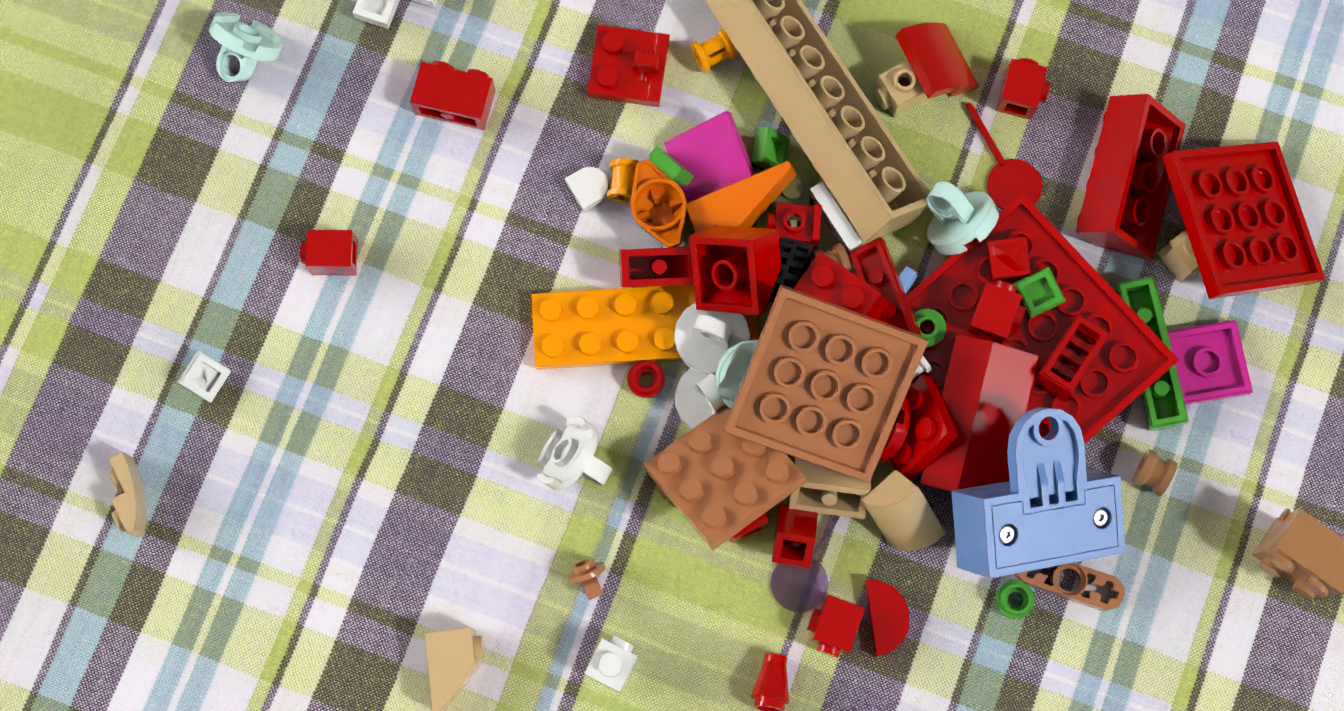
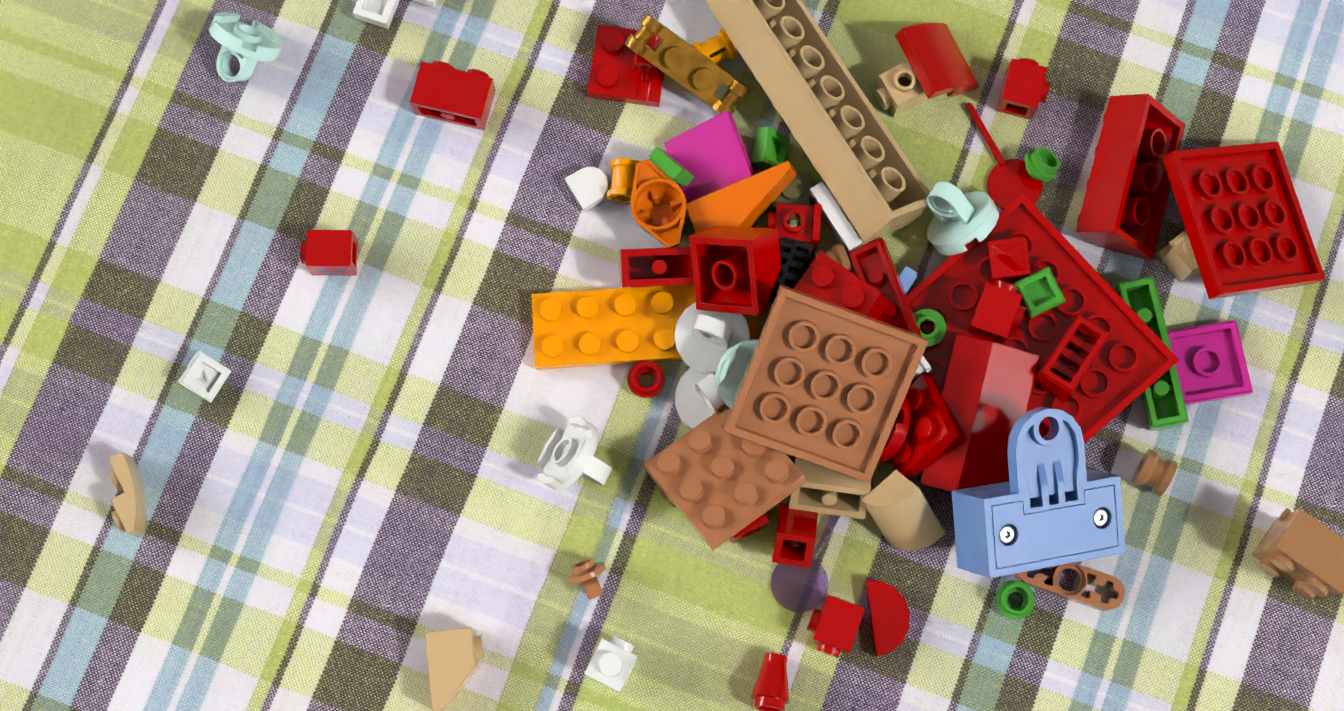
none -> pearl gold plate [624,13,750,114]
none -> bright green plate [1024,146,1060,182]

